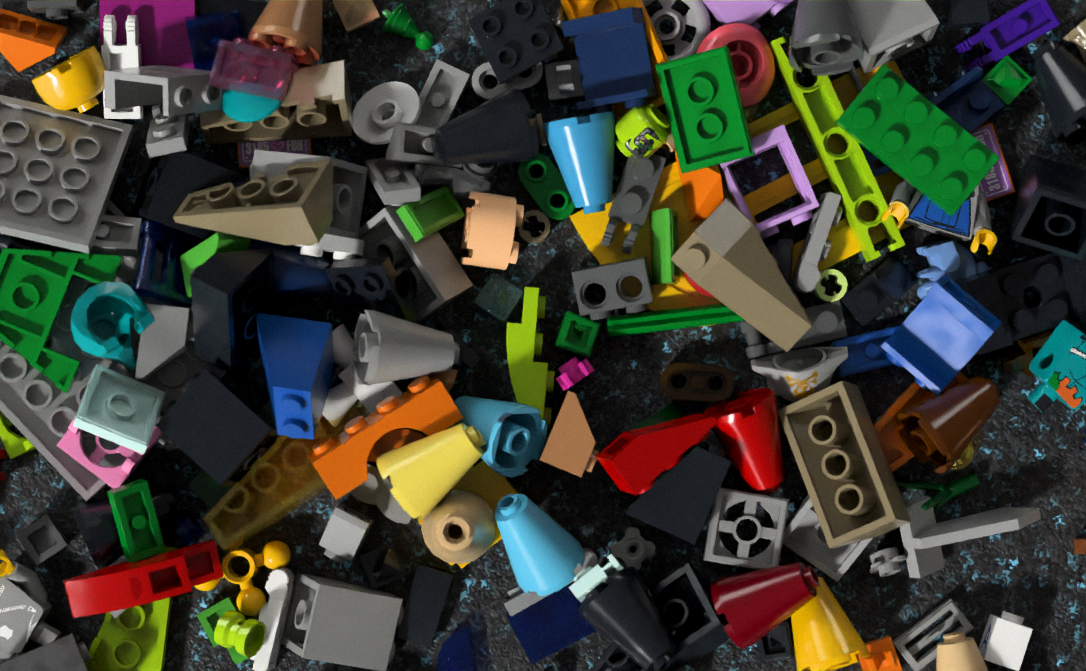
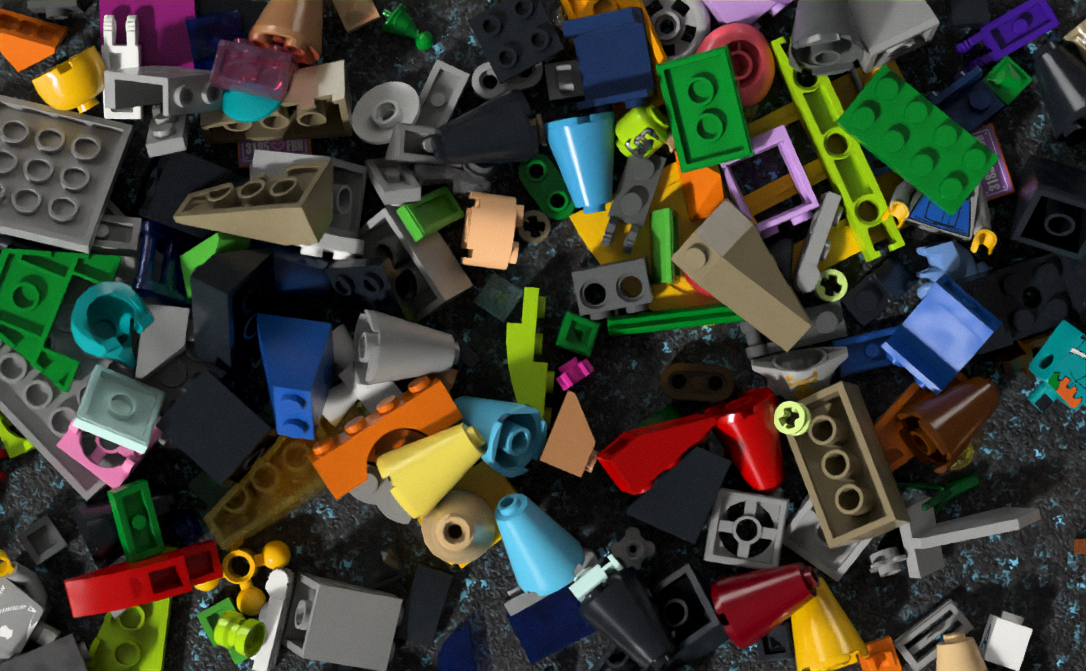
light grey slope [319,503,374,564] -> none
none -> yellowish green bush [774,401,812,436]

